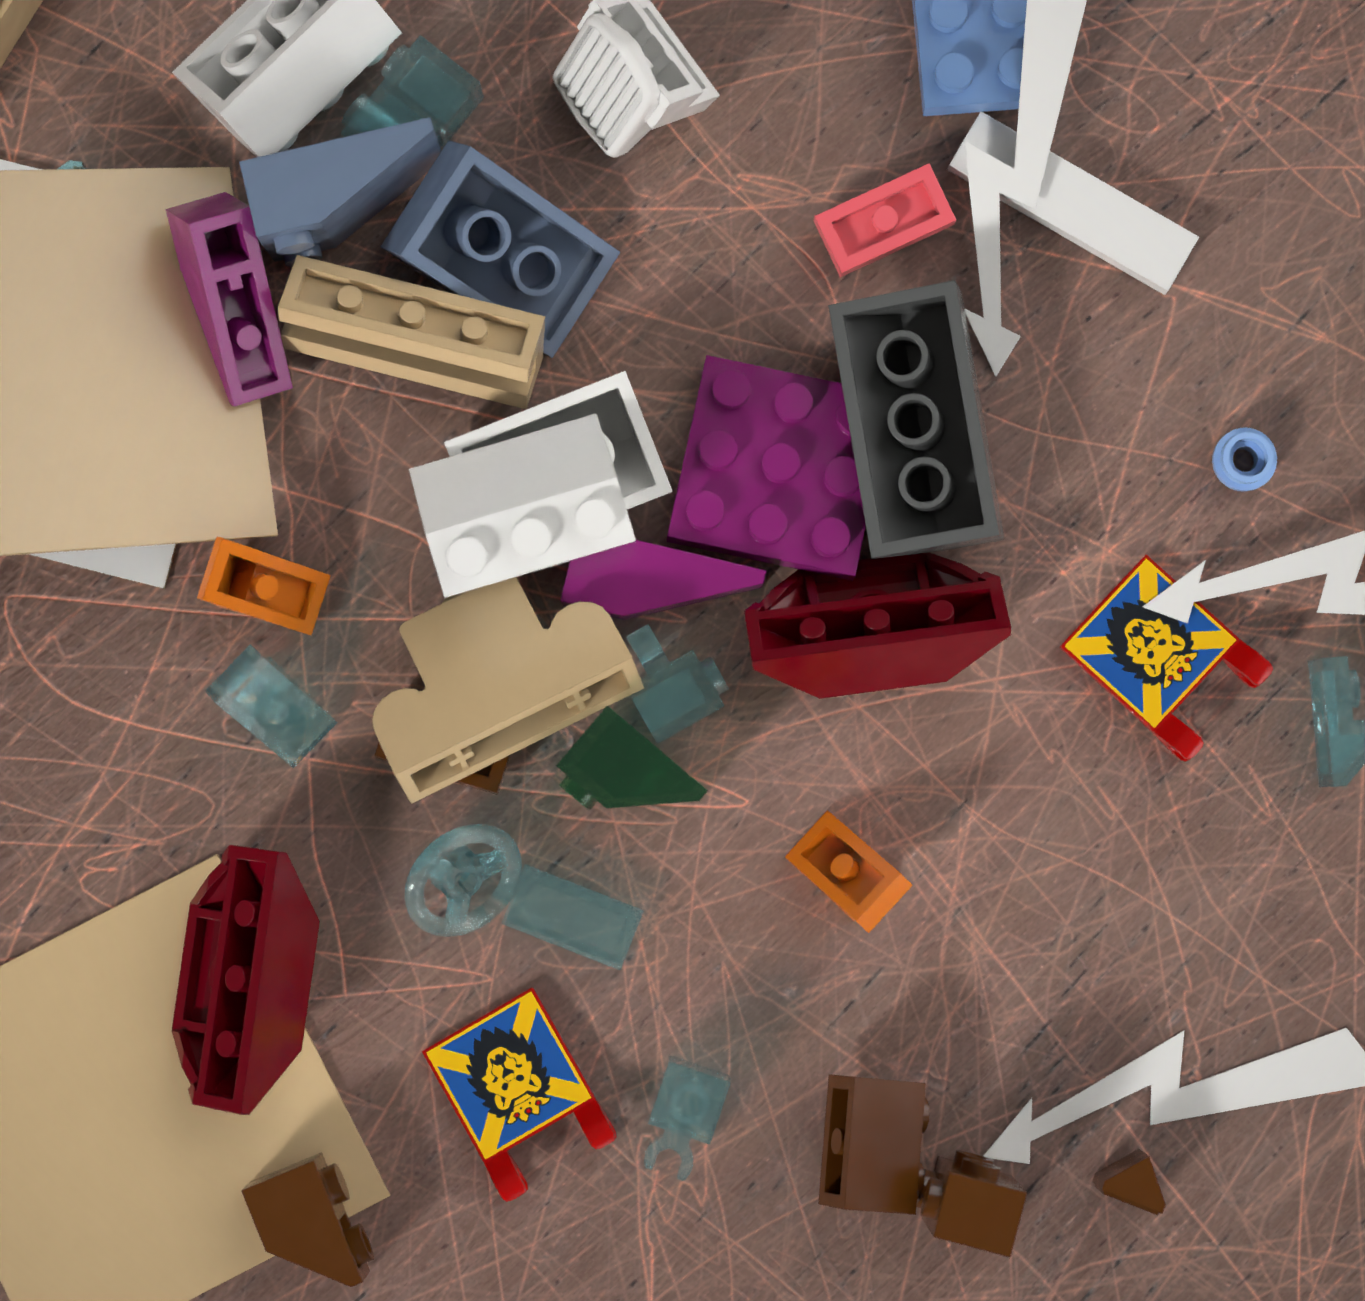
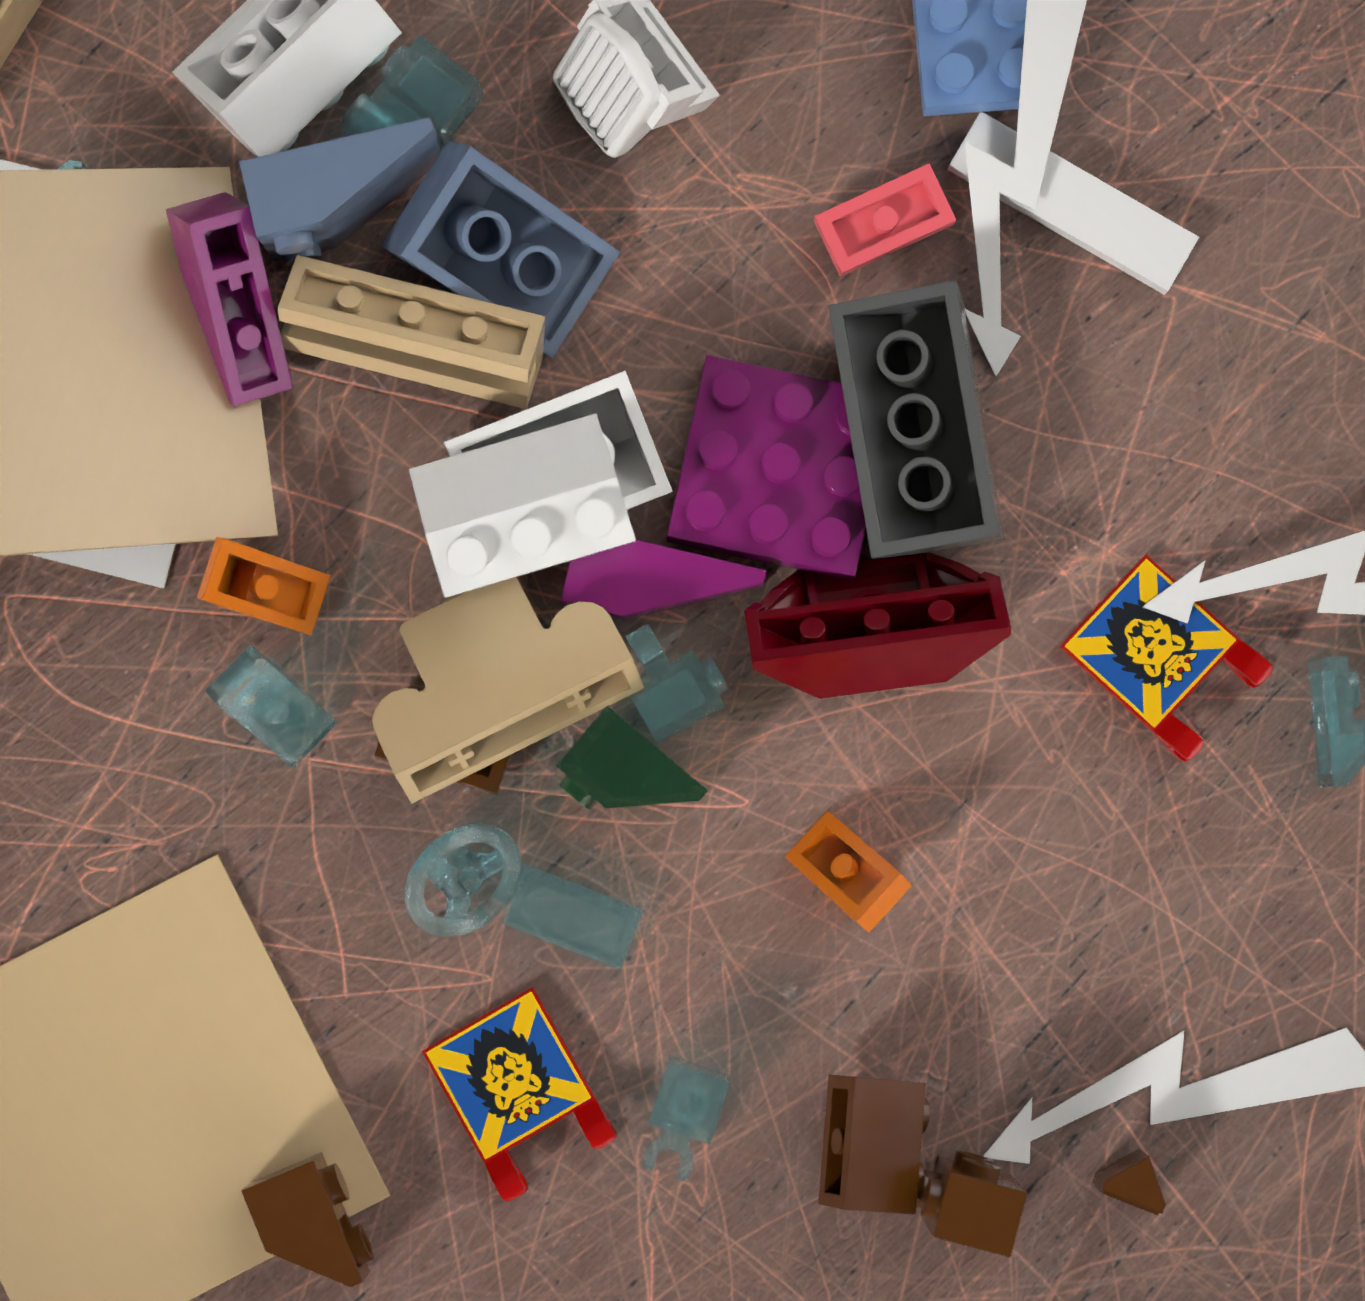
dark red wedge [172,845,320,1115] -> none
light blue plate [1212,428,1277,492] -> none

